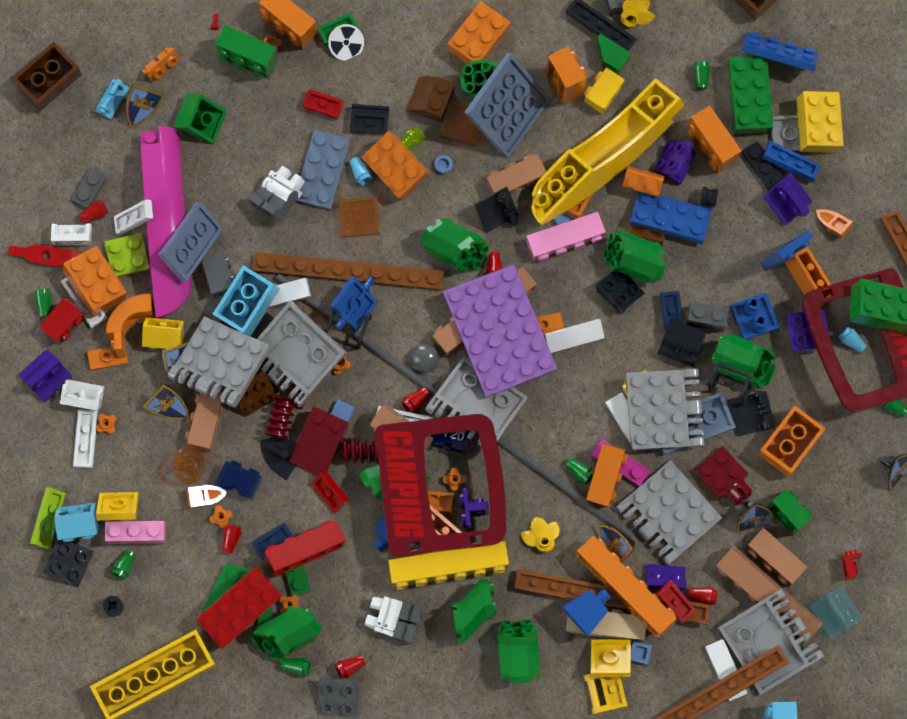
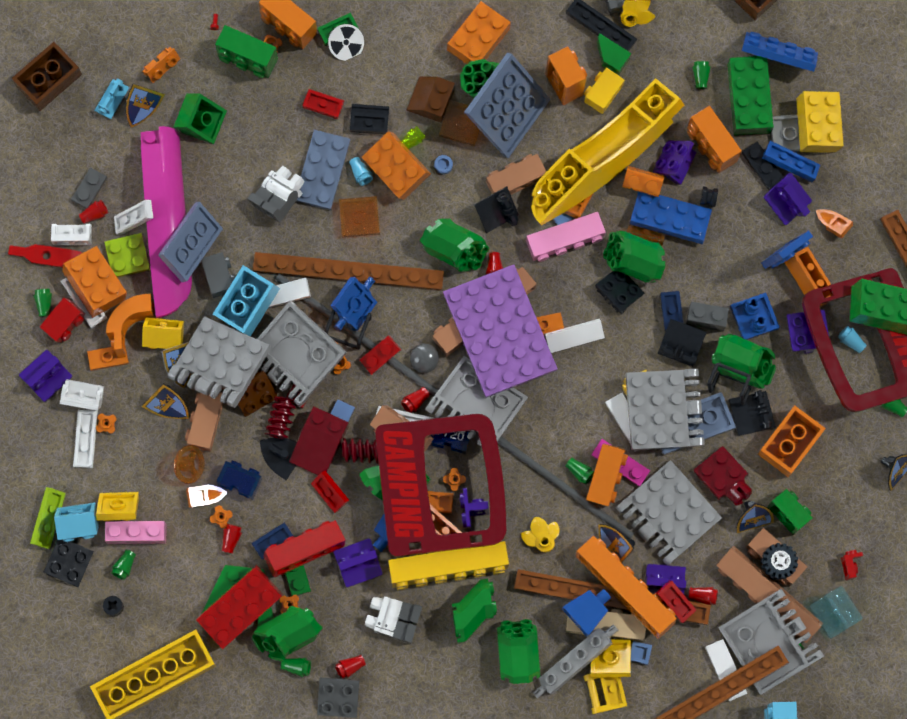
none -> dark purple bracket [334,539,383,588]
none -> red plate [360,335,401,375]
none -> light grey plate [533,624,619,699]
none -> black wheel [761,543,798,580]

